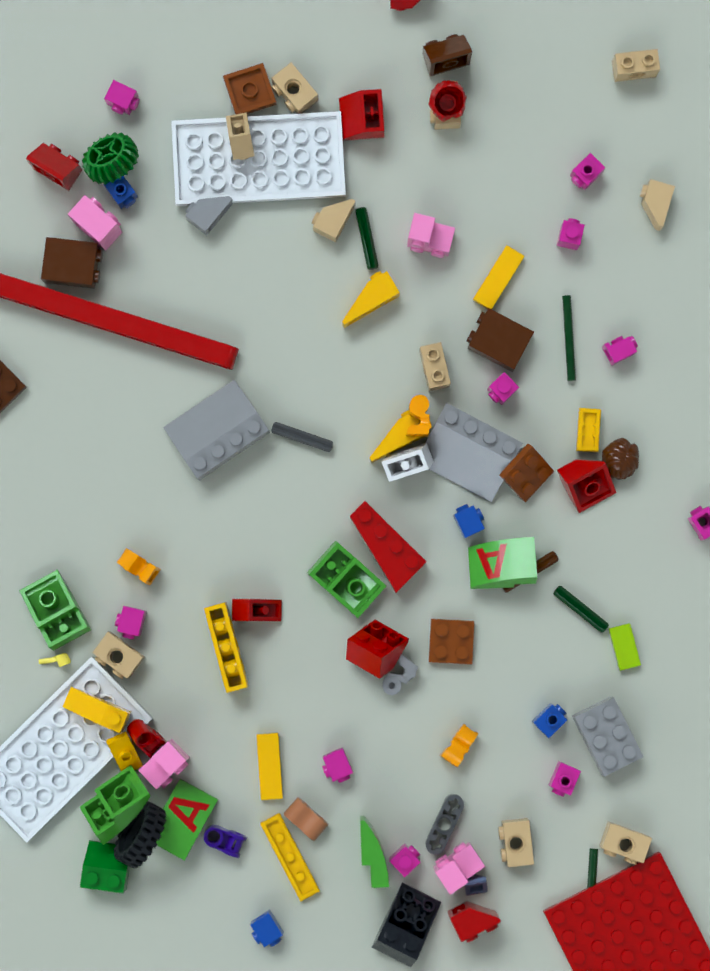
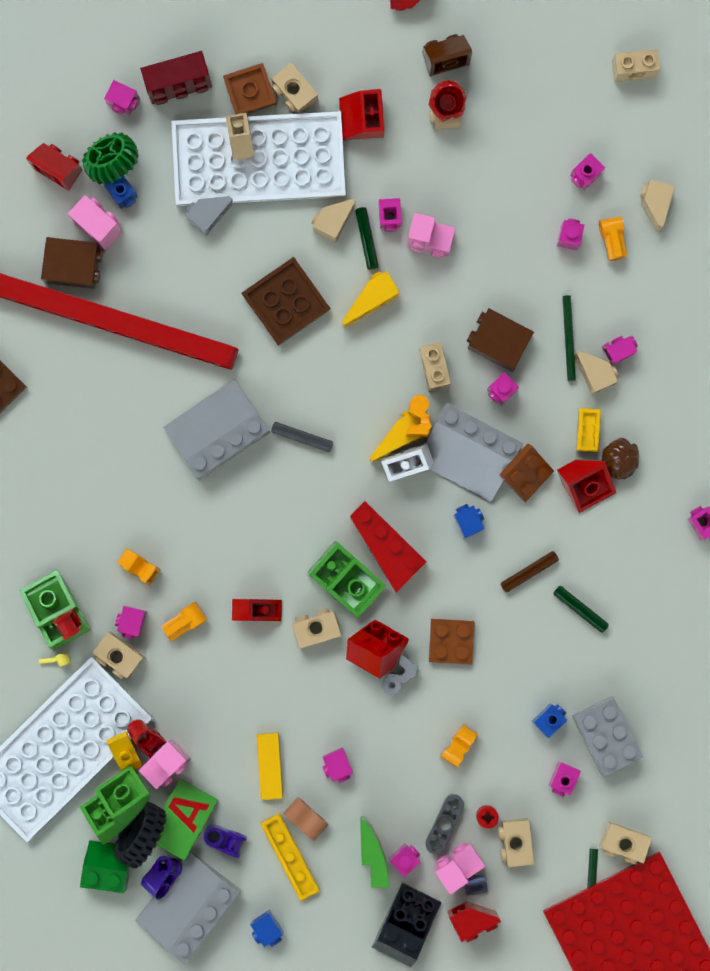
yellow slope [62,686,132,733] -> none
yellow brick [204,602,249,693] -> none
slope [468,537,537,589] -> none
yellow tile [473,245,525,309] -> none
lime tile [608,623,641,671] -> none
none -> red piece [52,608,82,640]
none -> light grey slope [135,851,240,964]
none -> dark red brick [140,51,212,105]
none -> dark purple piece [141,856,182,900]
none -> light orange piece [161,602,208,642]
none -> reddish brown plate [241,257,331,346]
none -> tan brick [292,609,341,649]
none -> dark pink brick [378,198,402,232]
none -> red wheel [476,805,499,829]
none -> tan slope [575,351,619,394]
none -> light orange piece [599,216,627,261]

